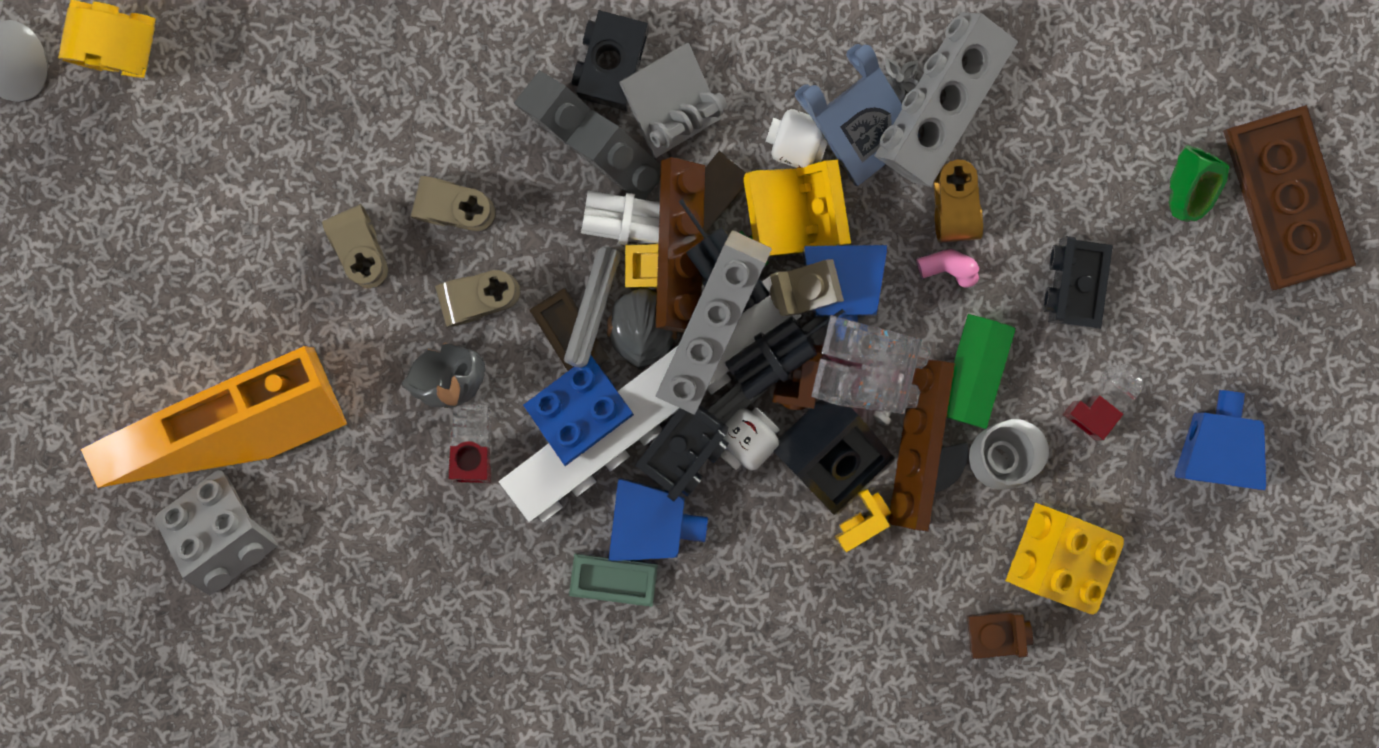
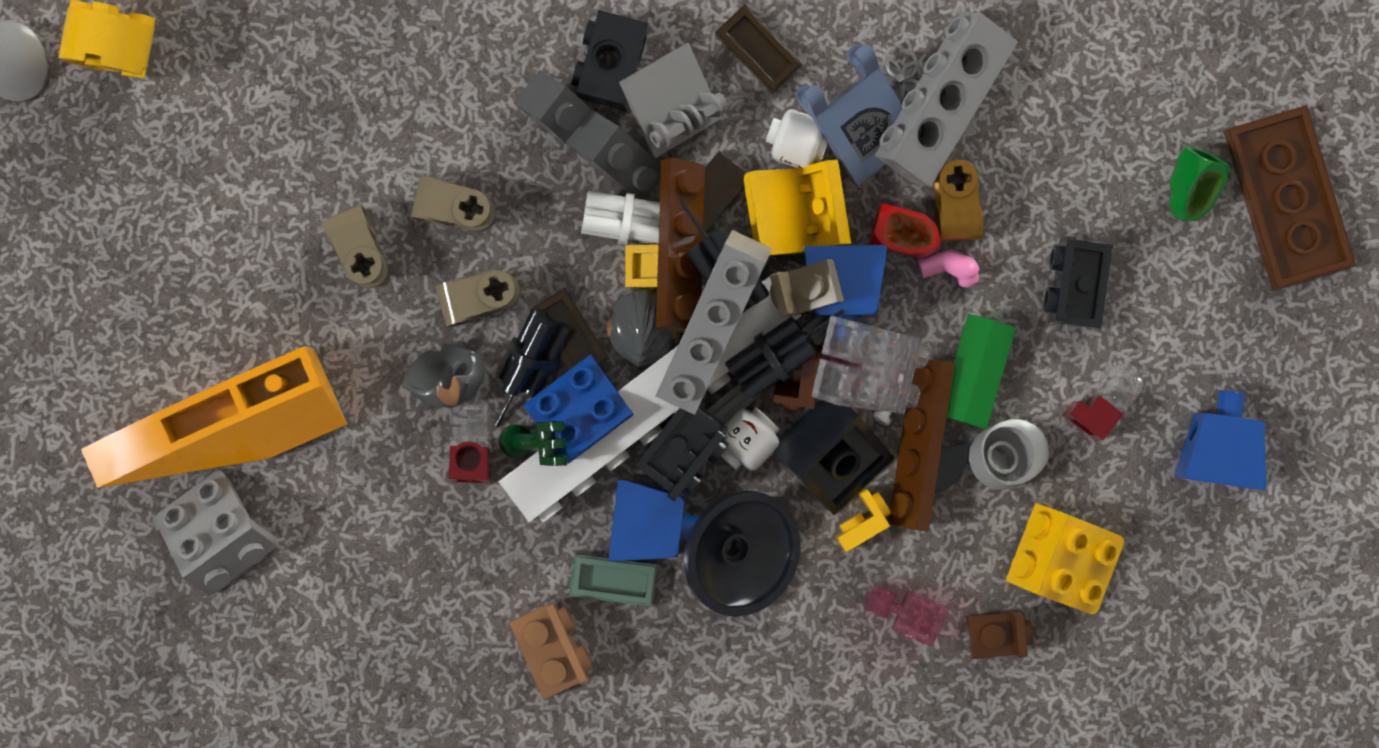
light grey axle [564,246,621,368] -> none
none -> black piece [495,307,573,427]
none -> dark green hinge [498,420,568,466]
none -> medium nougat bracket [509,600,594,700]
none -> black dish [684,491,801,617]
none -> dark brown tile [715,4,803,95]
none -> clear pink plate [864,585,949,647]
none -> rock [868,203,941,258]

